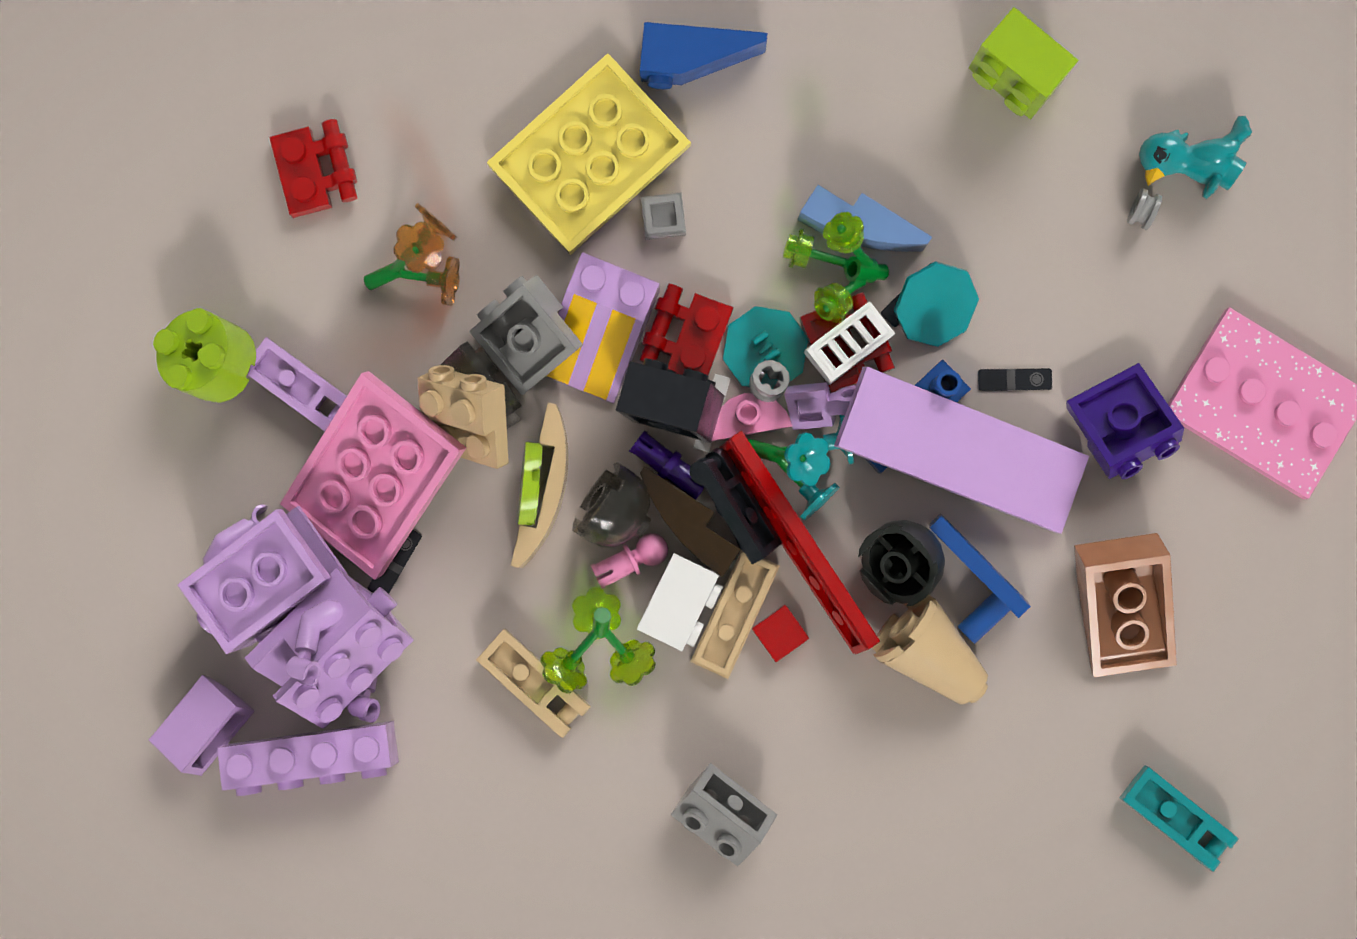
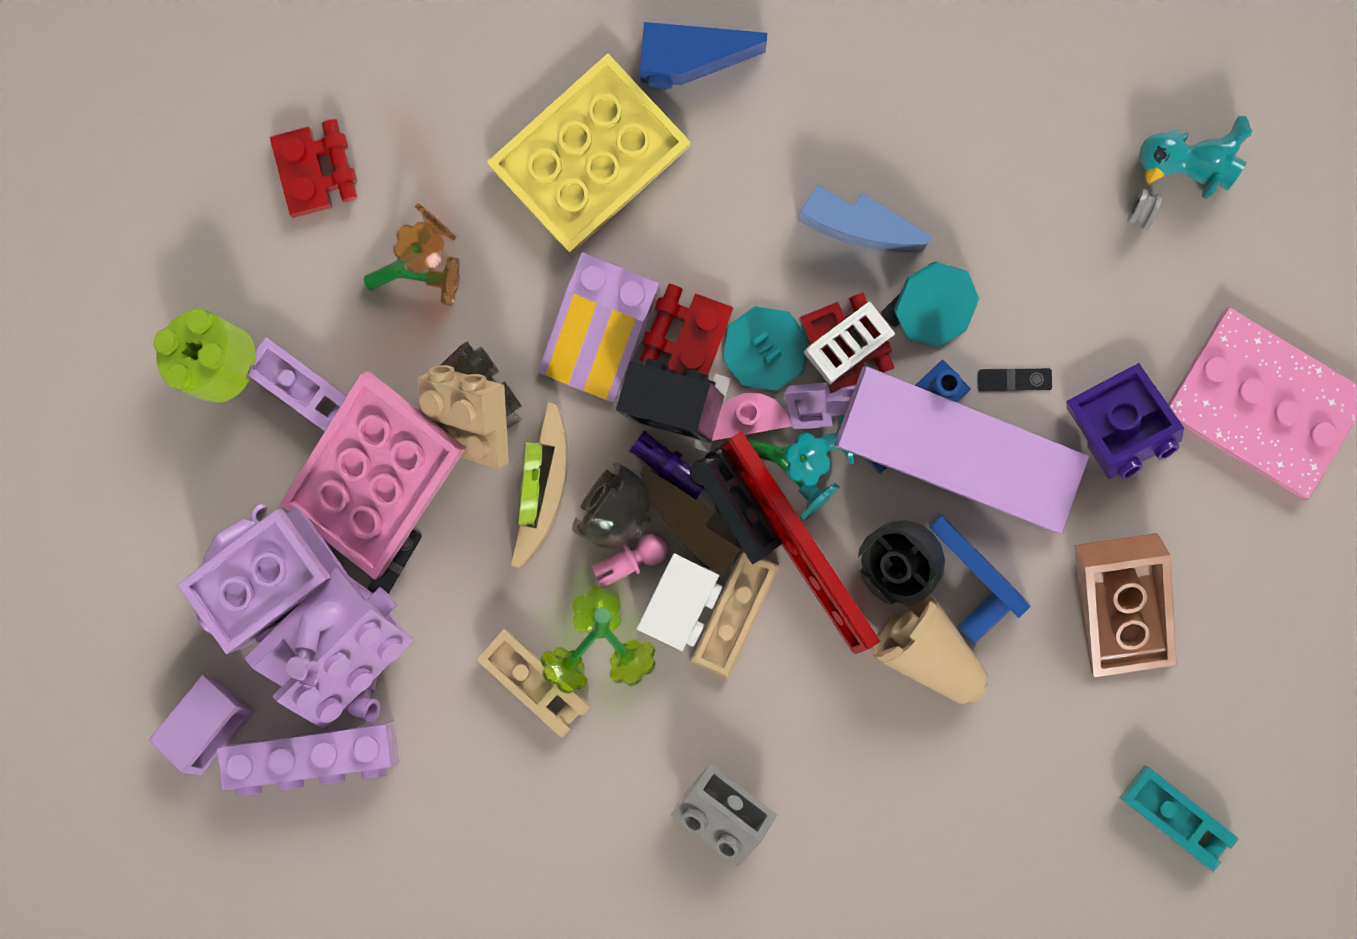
light grey plate [469,275,583,395] -> none
light grey tile [641,192,686,240] -> none
light grey bush [749,360,790,402] -> none
red tile [751,605,810,662] -> none
clear neon green plant [782,212,889,323] -> none
lime brick [969,7,1079,120] -> none

